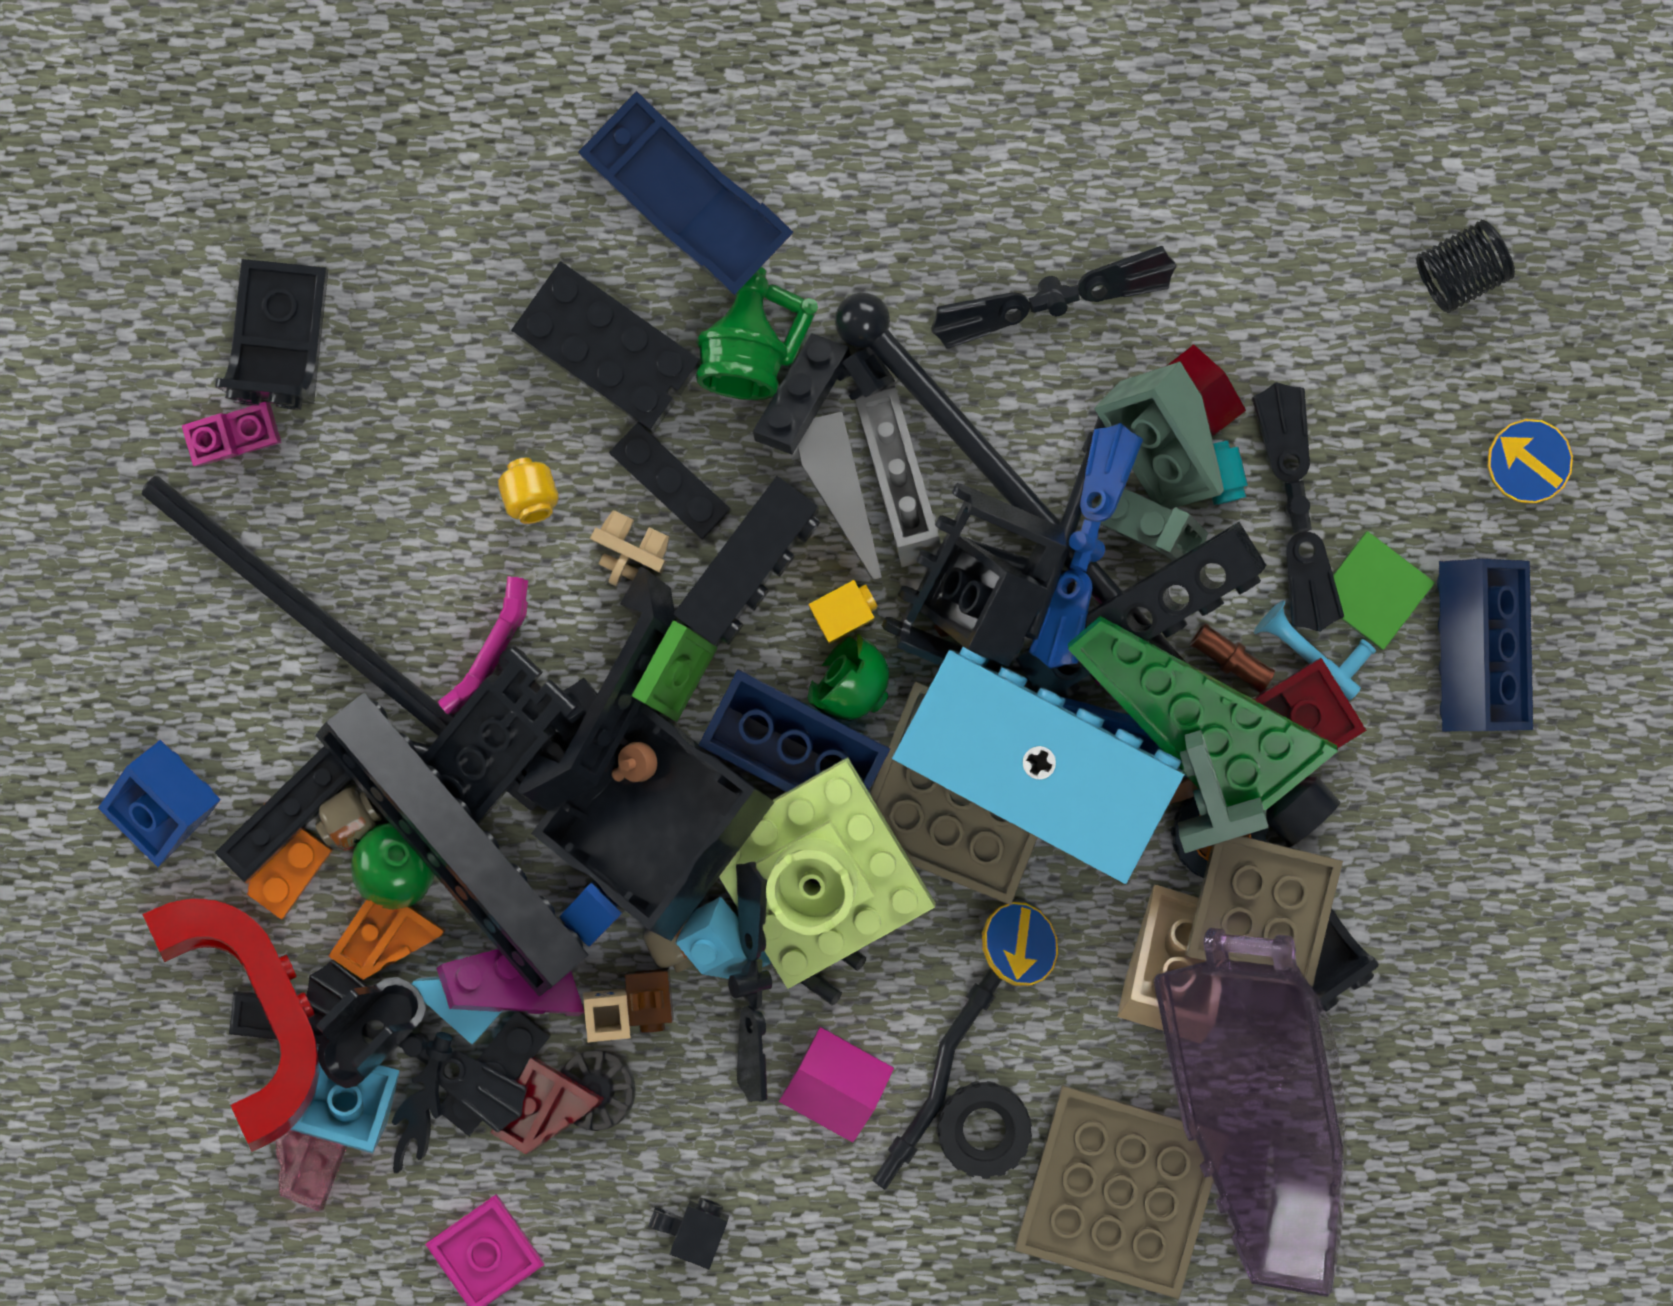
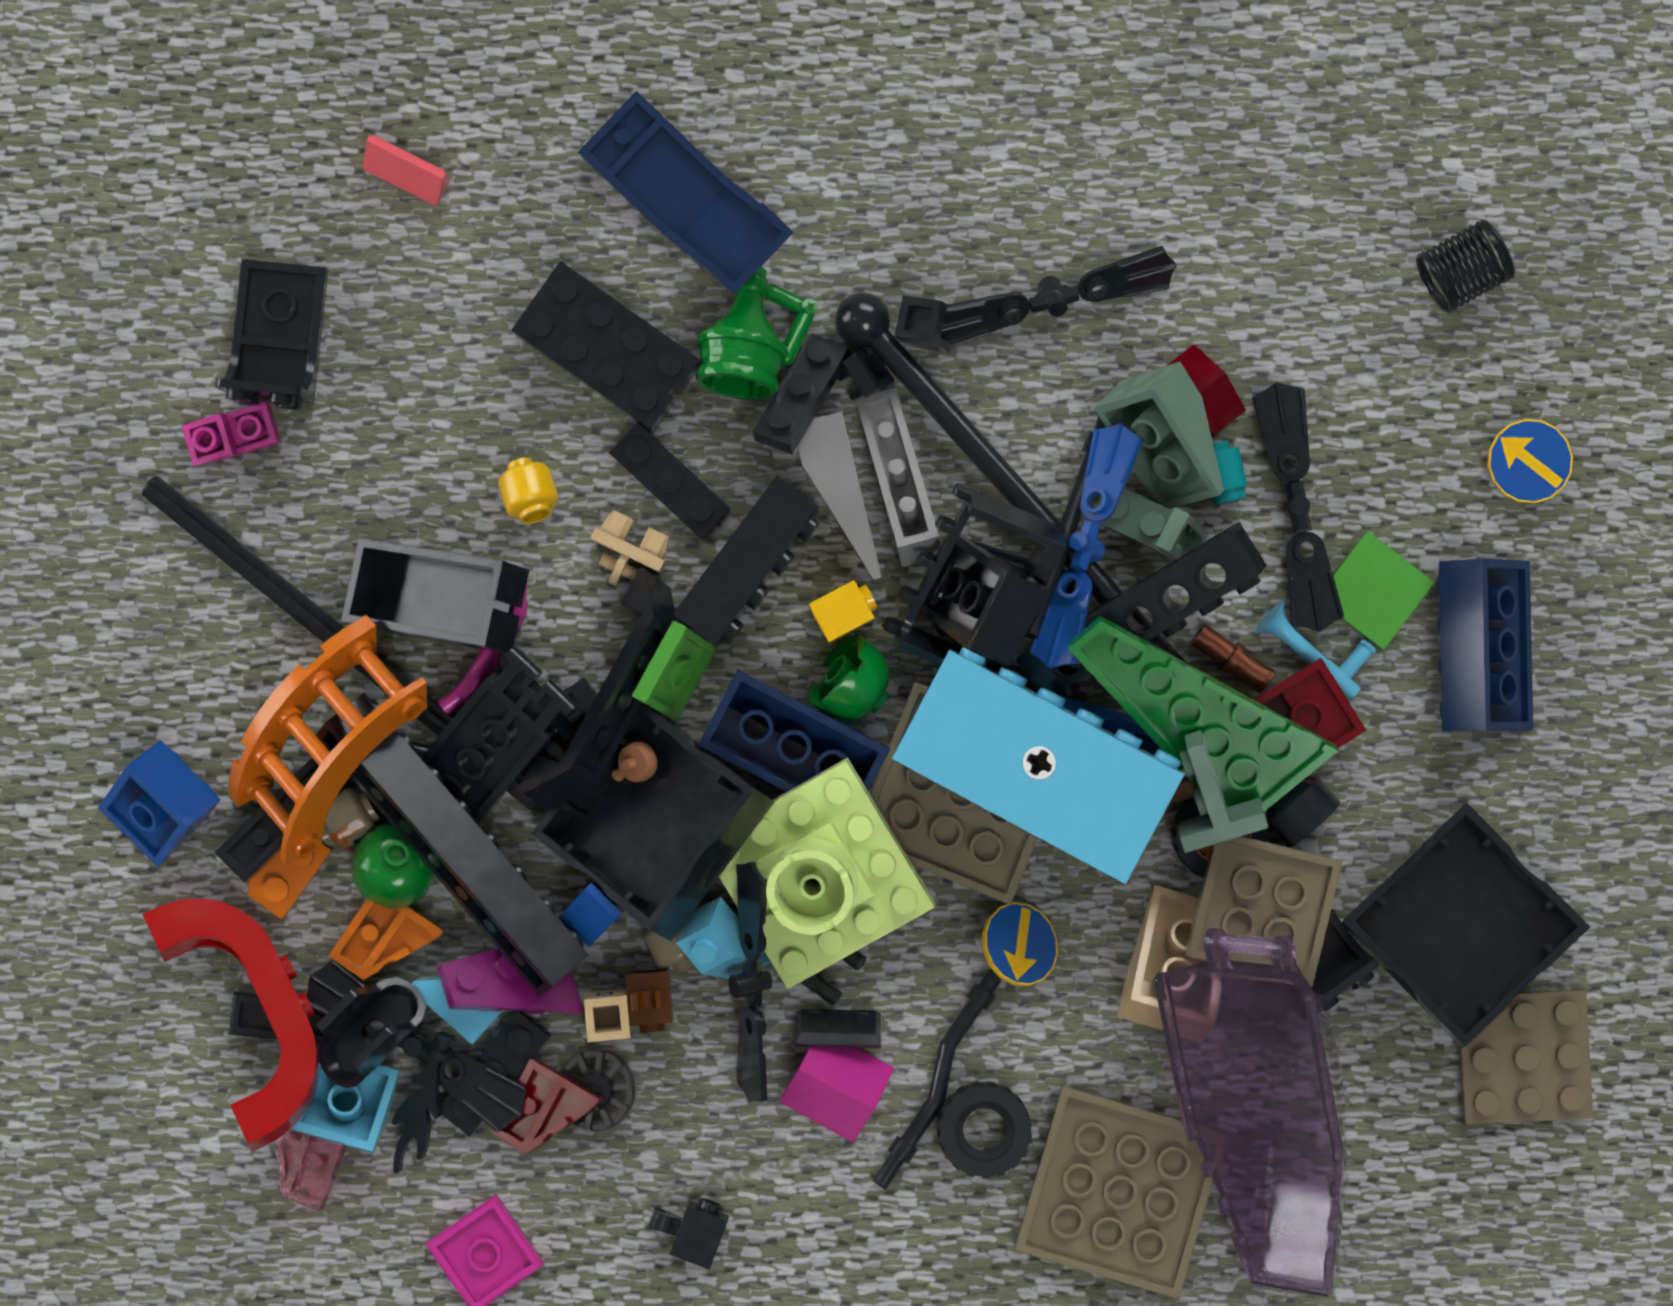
none -> orange fence [228,615,427,865]
none -> piece [341,538,529,654]
none -> coral slope [362,135,450,206]
none -> black tile [795,1009,881,1048]
none -> black panel [894,295,952,353]
none -> black tile [1341,802,1590,1048]
none -> dark tan plate [1459,989,1593,1125]

